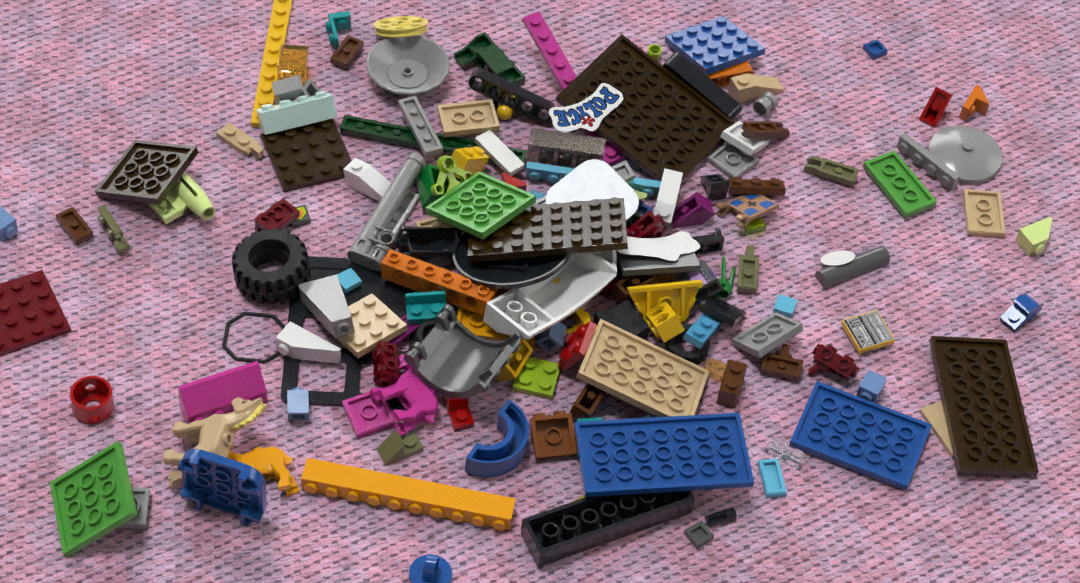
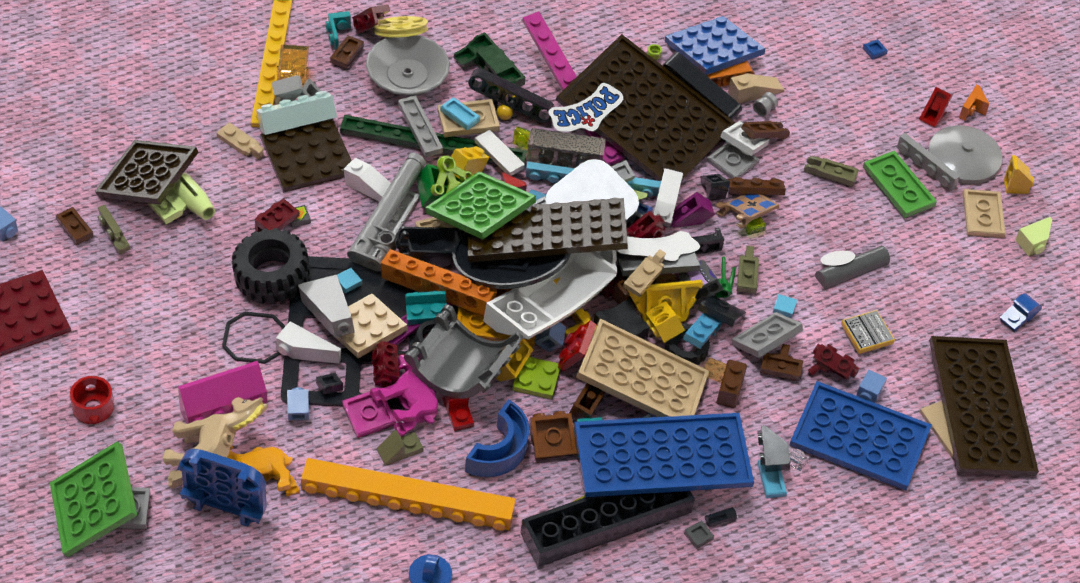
none -> black plate [316,373,343,394]
none -> dark red bracket [352,4,390,34]
none -> medium azure tile [440,97,480,130]
none -> clear neon green plate [512,126,534,150]
none -> tan hinge [623,249,666,297]
none -> slope [758,425,790,472]
none -> yellow slope [1003,155,1034,194]

